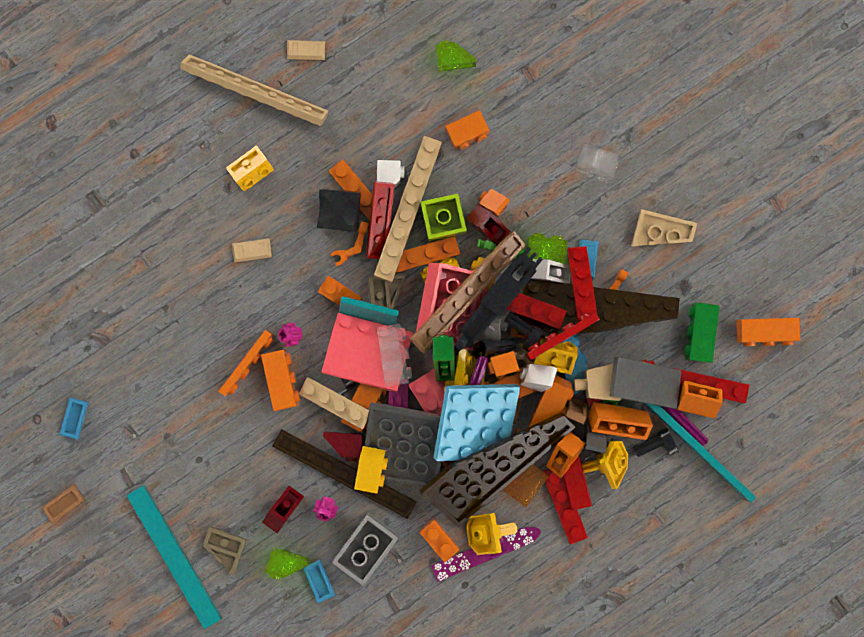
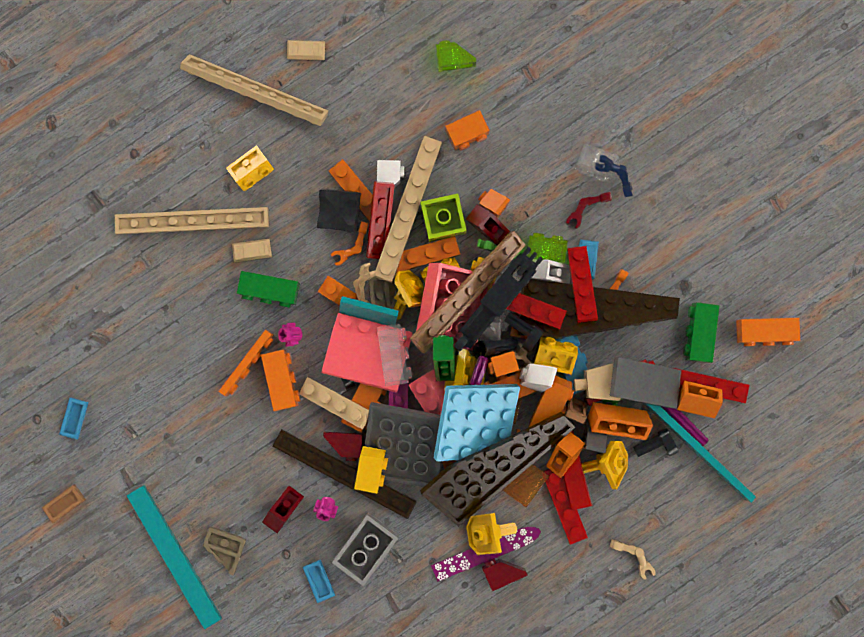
clear neon green slope [265,547,311,580] -> none
orange brick [419,517,460,563] -> none
red plate [526,312,600,361] -> none
tan wing [631,209,698,246] -> none
none -> tan plate [115,207,269,235]
none -> green brick [237,271,300,308]
none -> tan piece [353,263,376,303]
none -> yellow piece [393,270,424,320]
none -> dark red slope [482,558,528,592]
none -> dark red piece [566,192,612,229]
none -> dark blue piece [595,155,633,197]
none -> tan piece [610,539,656,580]

